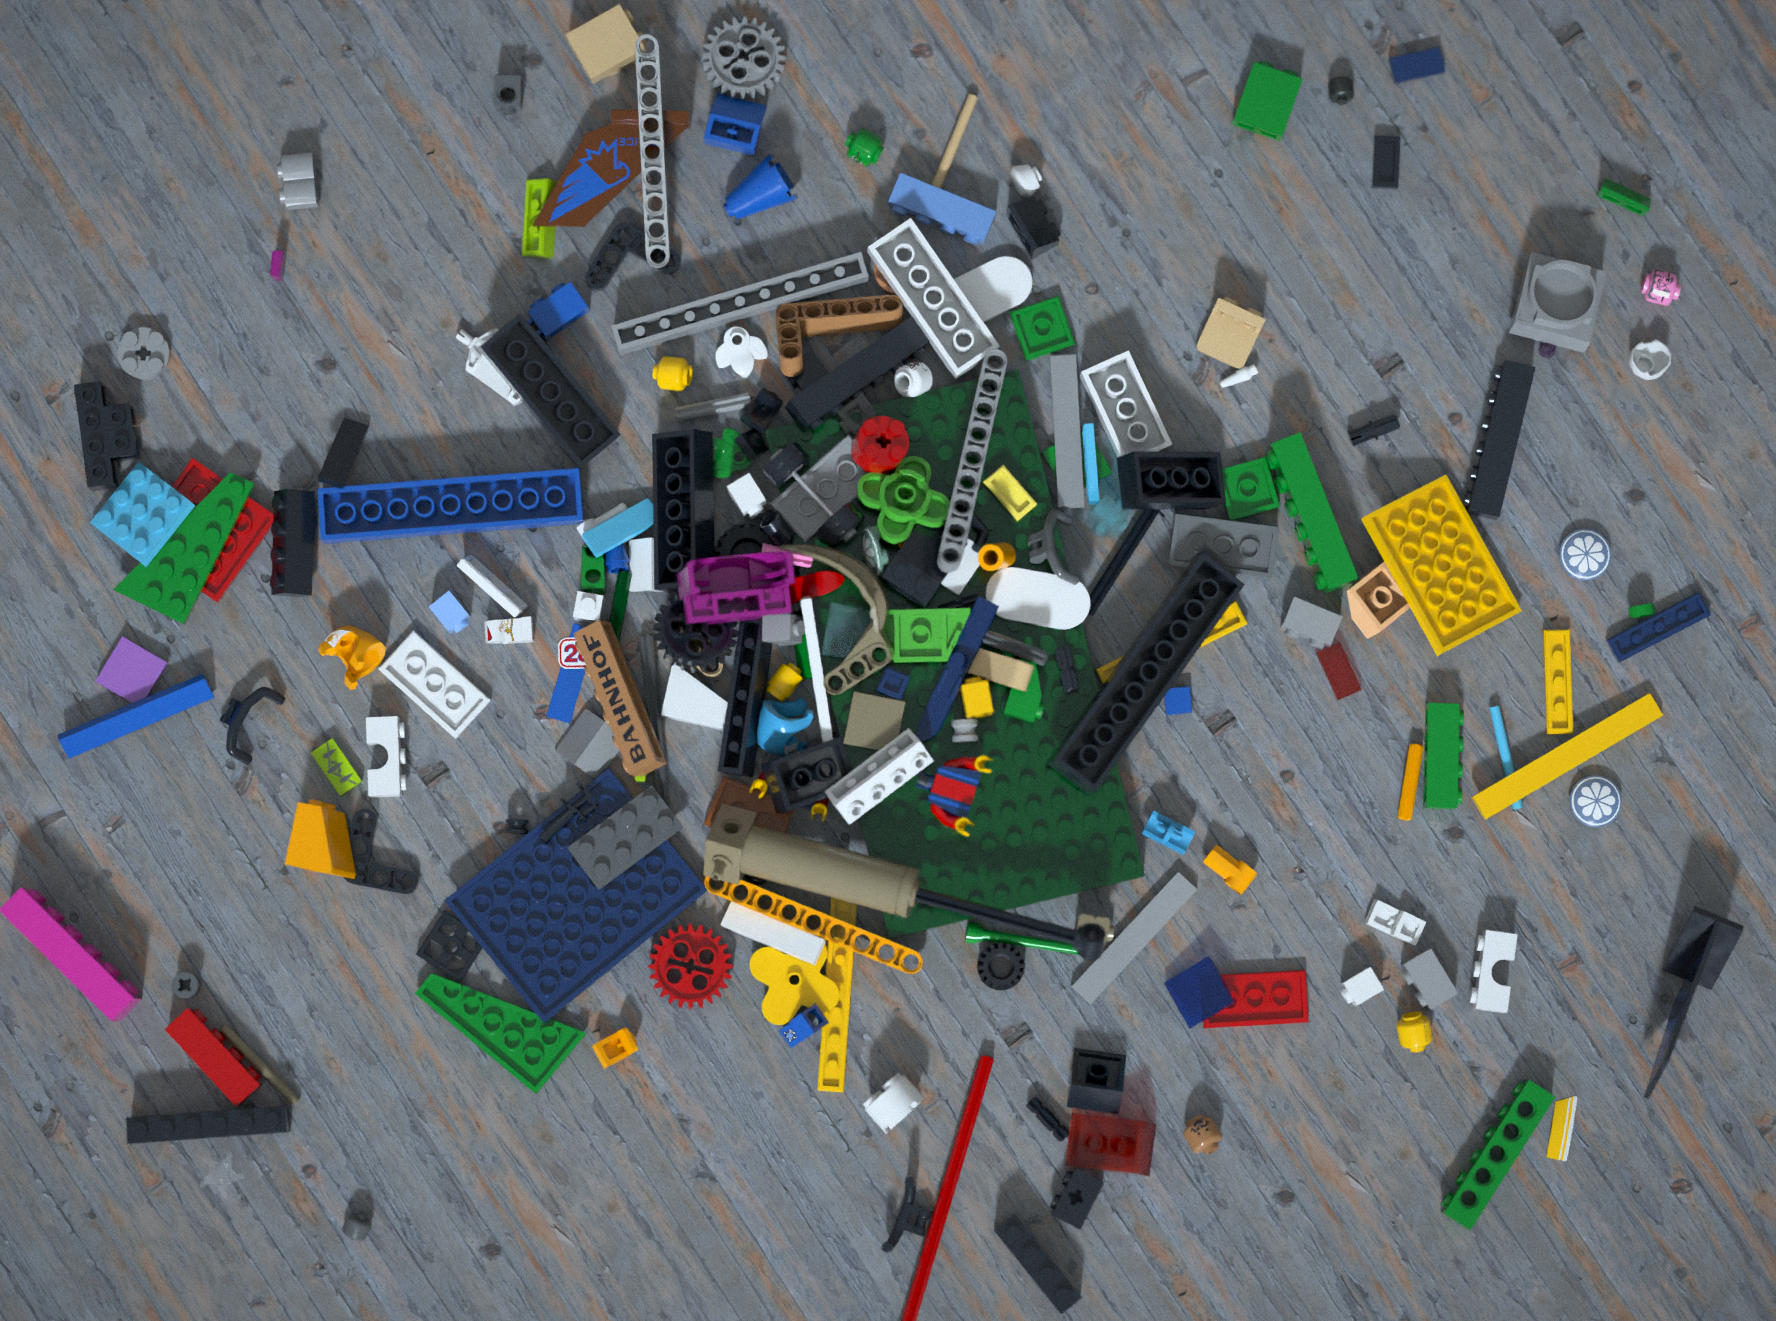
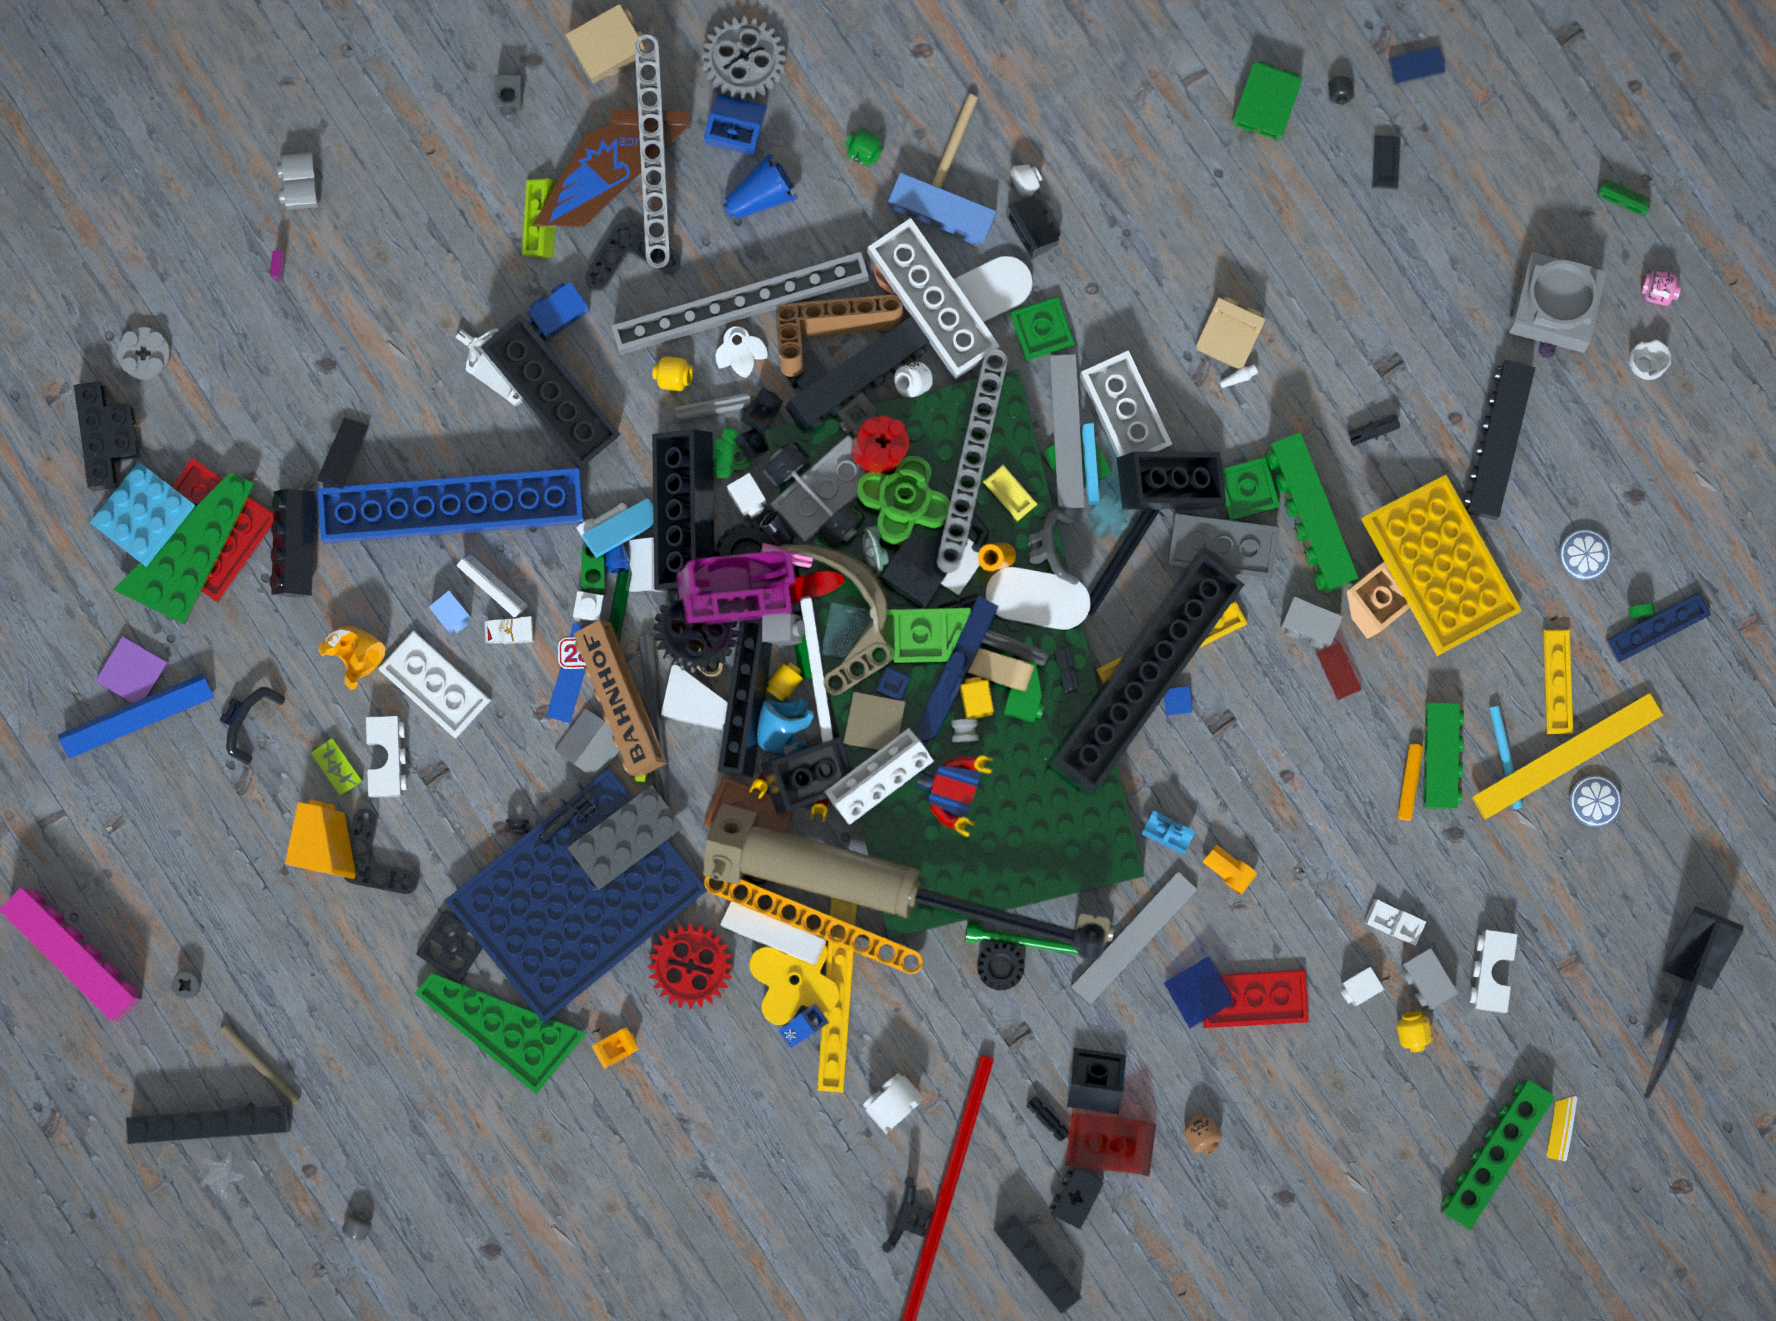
red brick [164,1008,262,1107] -> none

